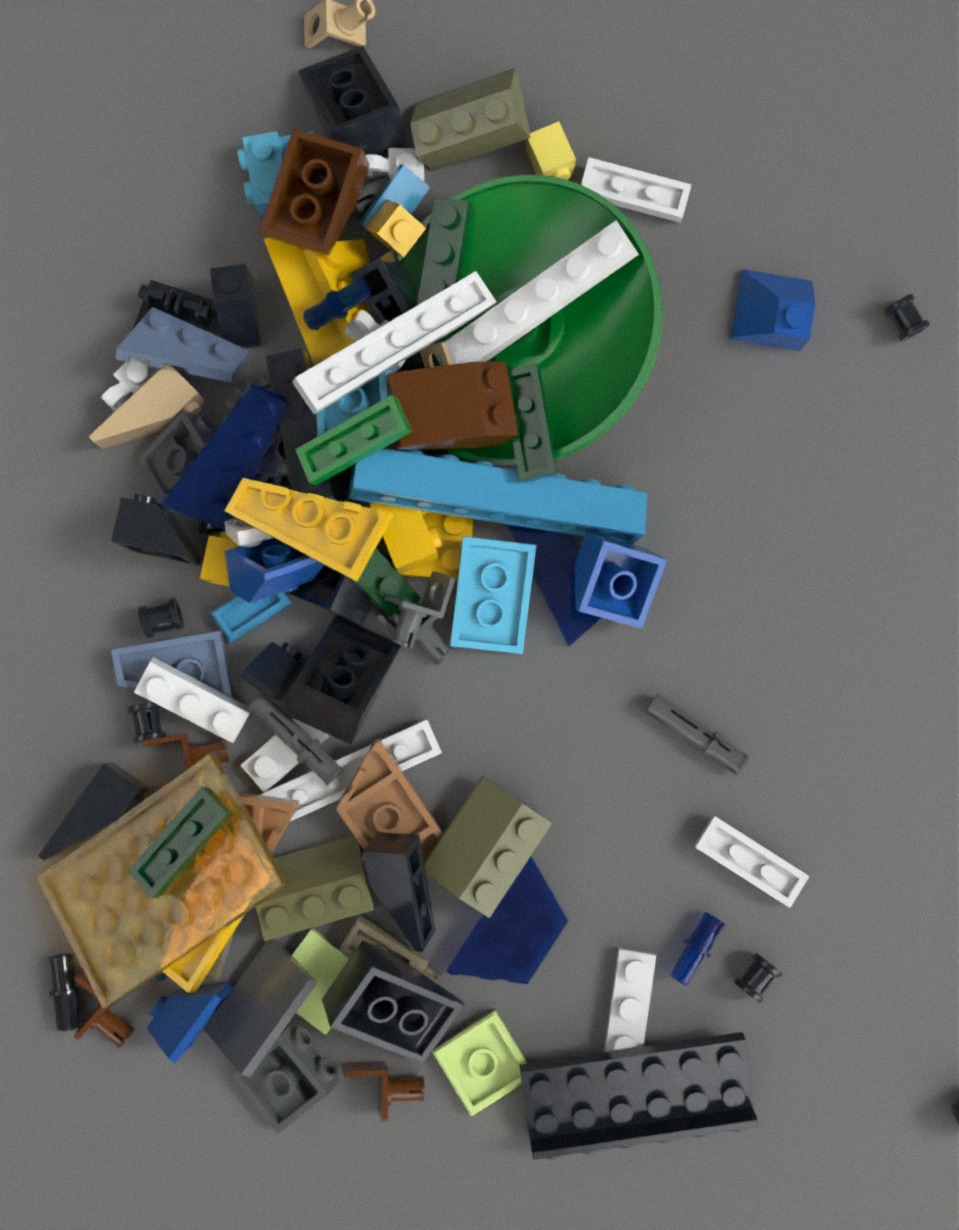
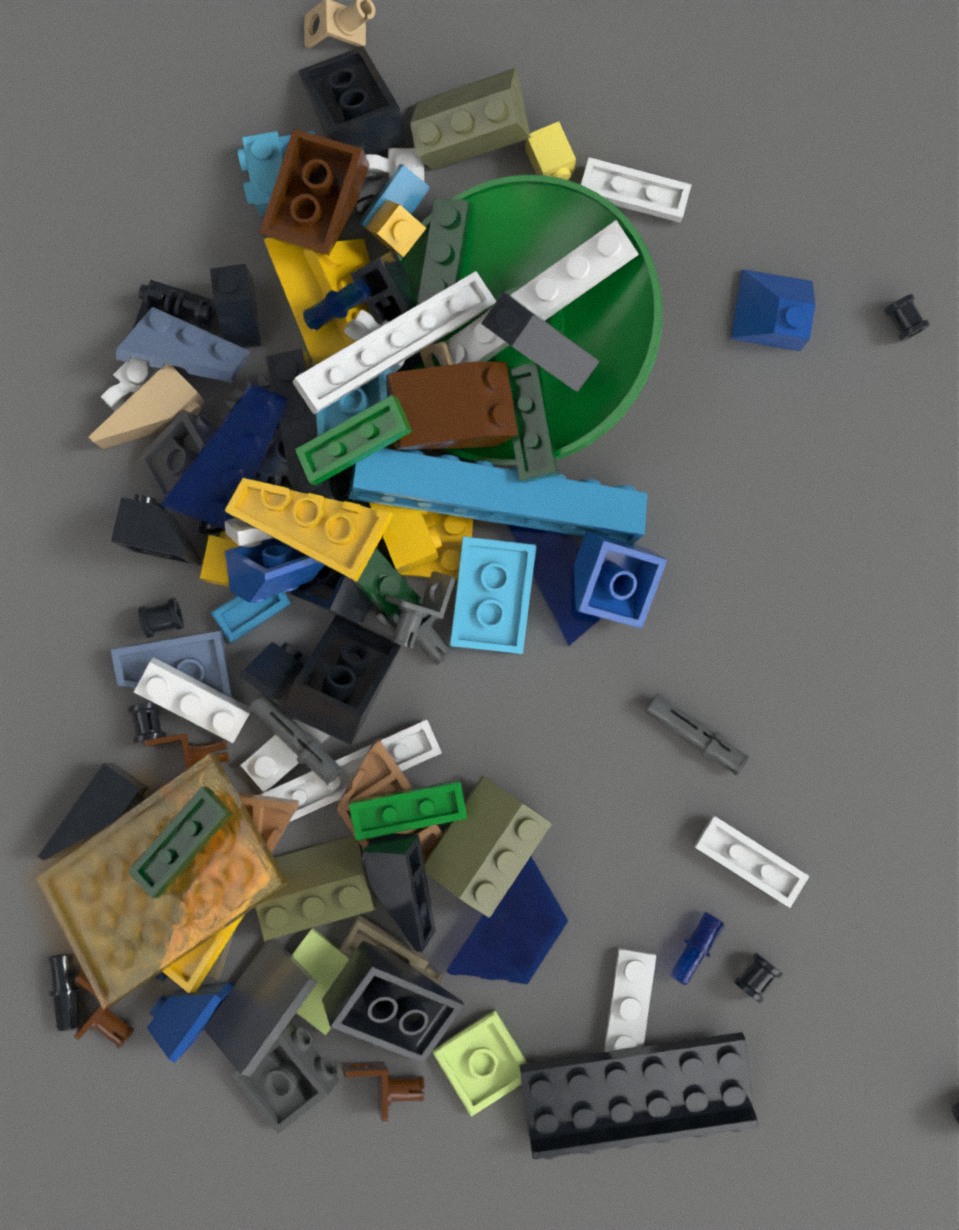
none -> green plate [349,779,467,841]
none -> slope [481,292,600,392]

